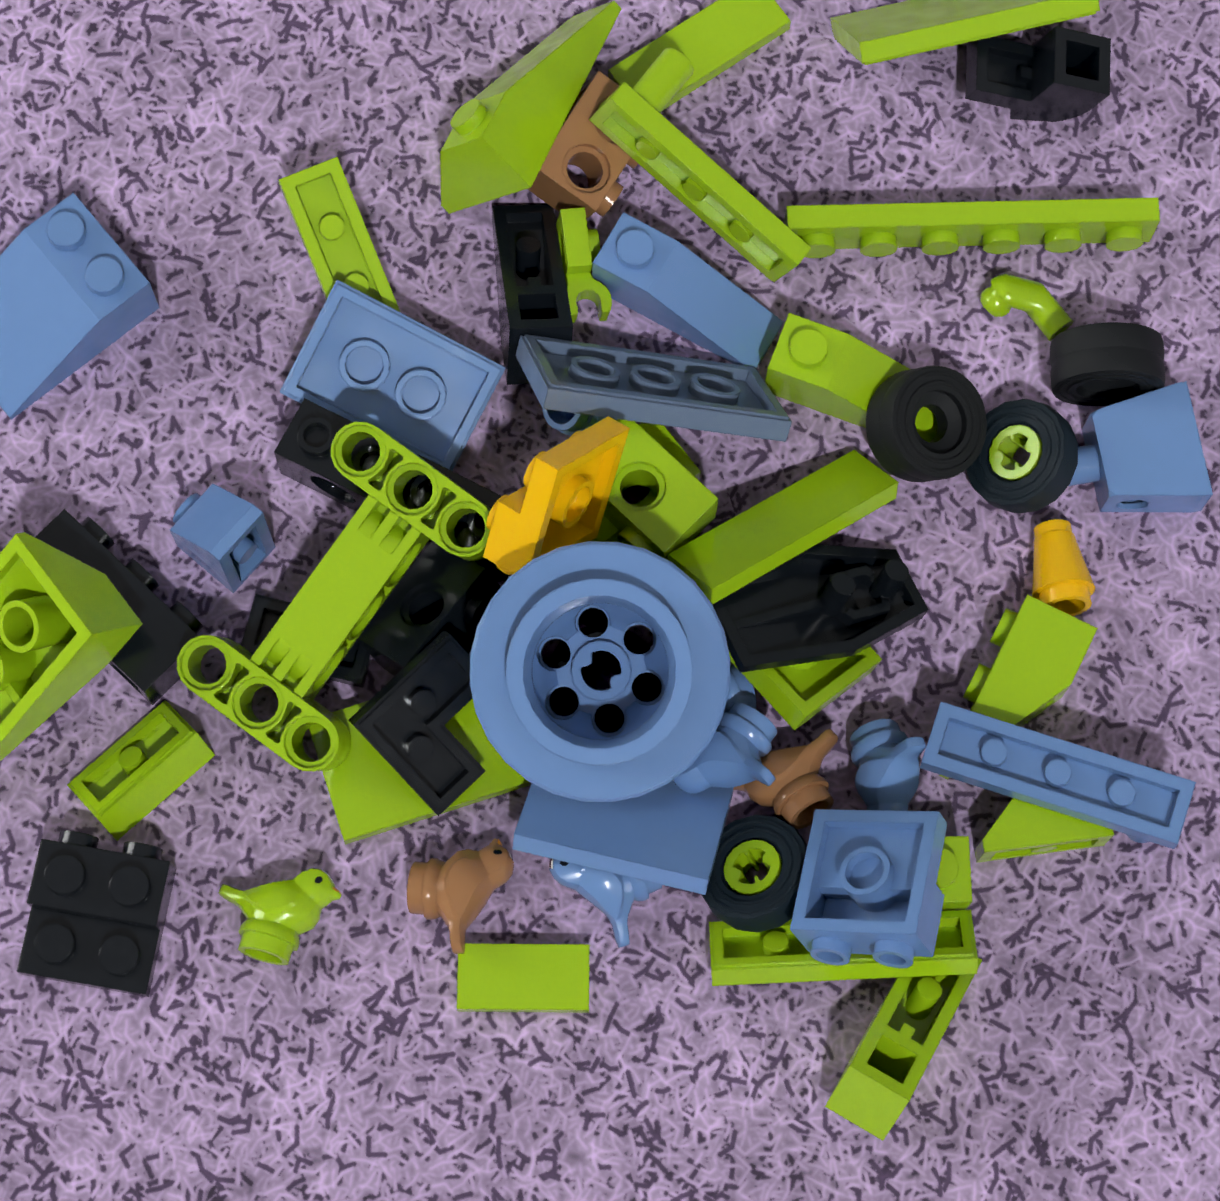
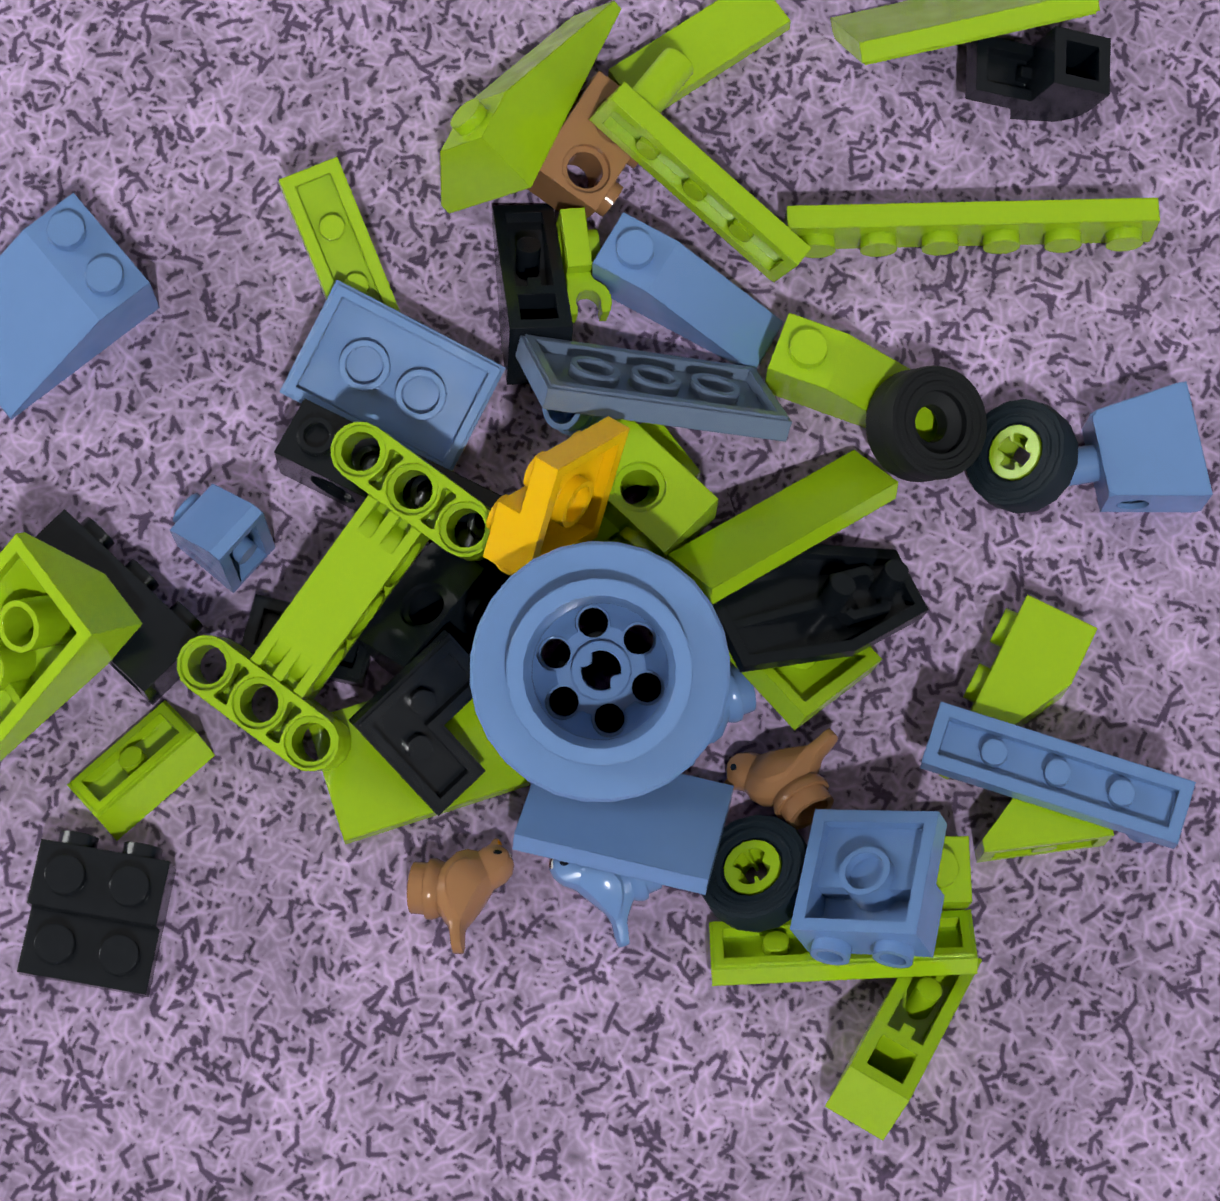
lime animal [218,868,342,965] -> none
lime tile [457,943,590,1013] -> none
medium blue animal [673,703,777,794] -> none
medium blue animal [850,719,926,811] -> none
lime arm [980,273,1074,341] -> none
yellow cone [1032,519,1095,616] -> none
black tyre [1050,322,1165,406] -> none

